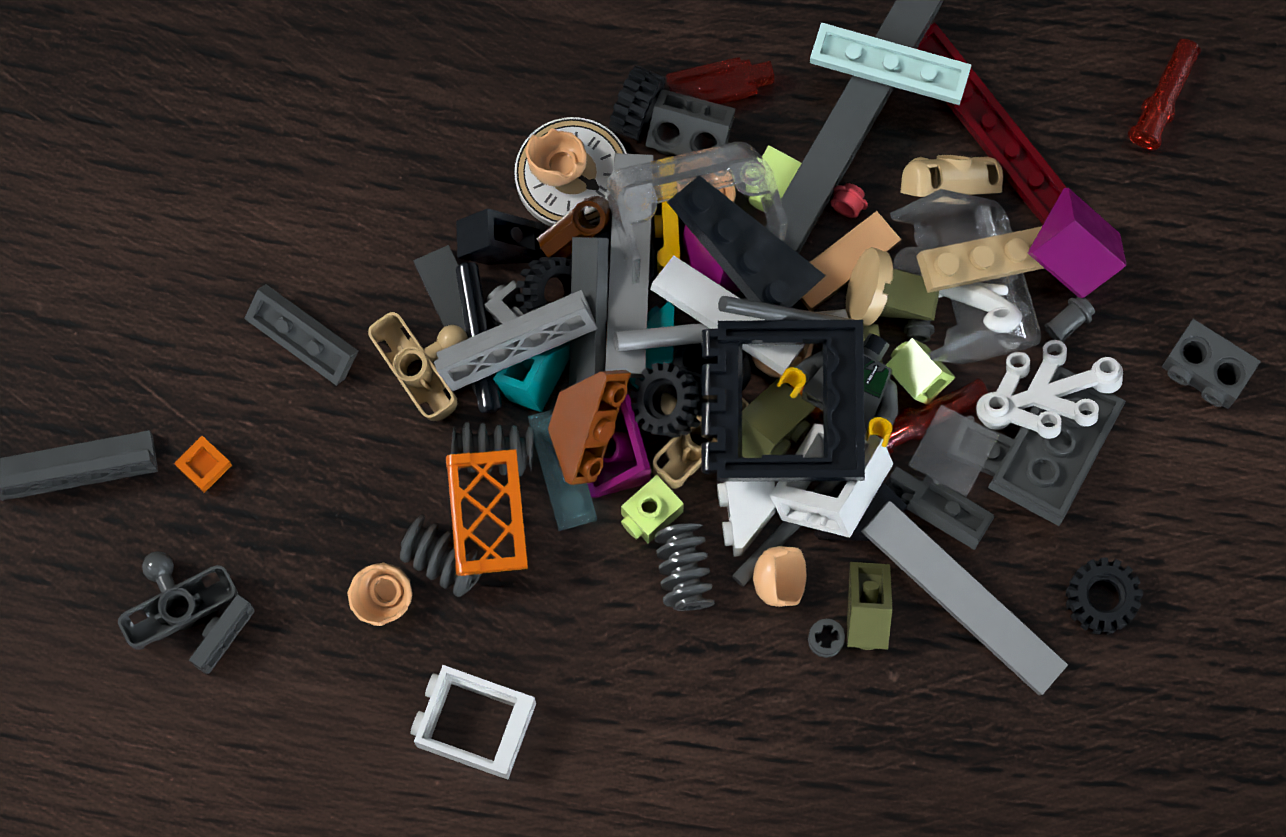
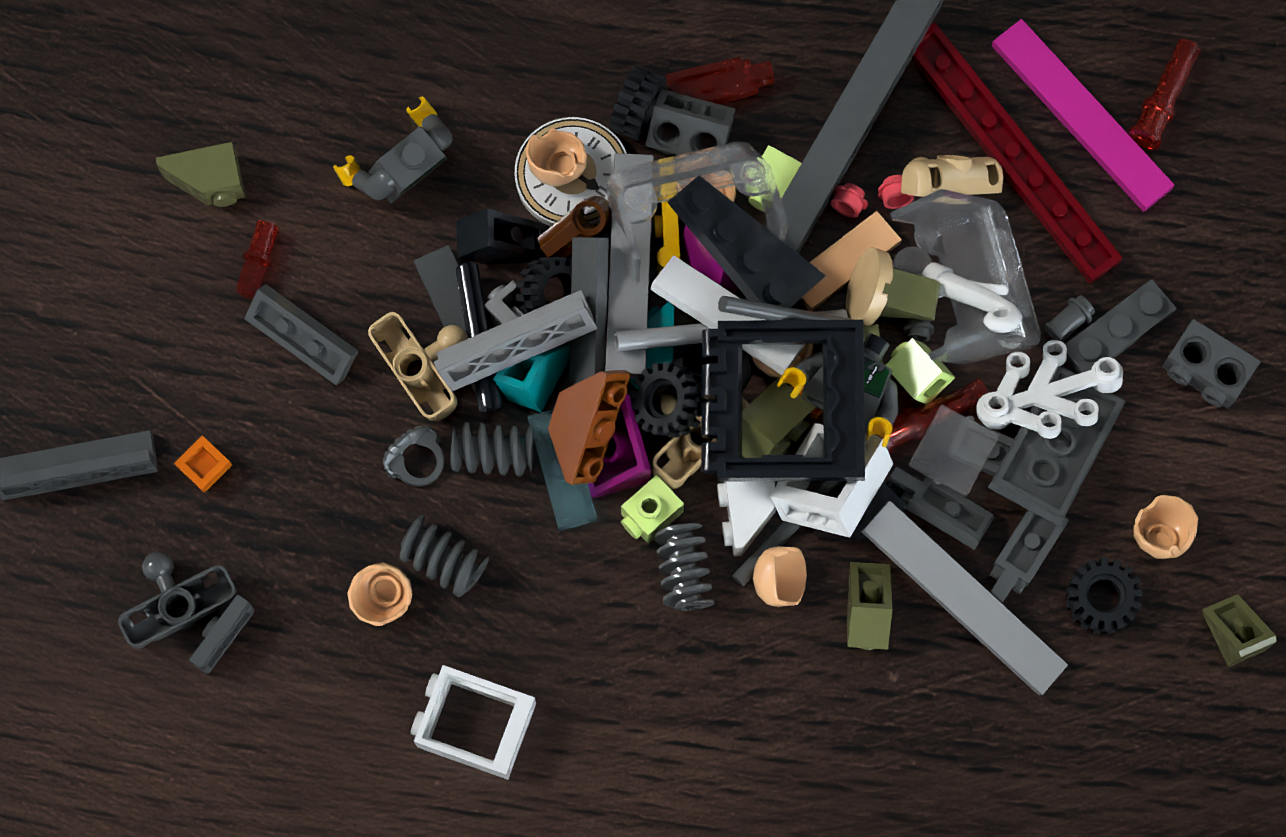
orange window [446,449,528,576] -> none
dark grey bush [808,619,845,658] -> none
light aqua plate [810,23,971,105] -> none
tan plate [916,226,1044,293] -> none
magenta slope [1027,188,1127,298] -> none
none -> olive slope [156,142,246,207]
none -> clear red axle [236,220,280,298]
none -> dark grey torso [333,96,453,204]
none -> dark grey piece [383,425,445,487]
none -> coral plate [878,175,914,209]
none -> dark grey hinge [989,510,1070,603]
none -> dark pink tile [992,19,1175,212]
none -> dark grey plate [1065,279,1177,374]
none -> light nougat hair [1134,495,1198,559]
none -> olive slope [1202,594,1277,667]

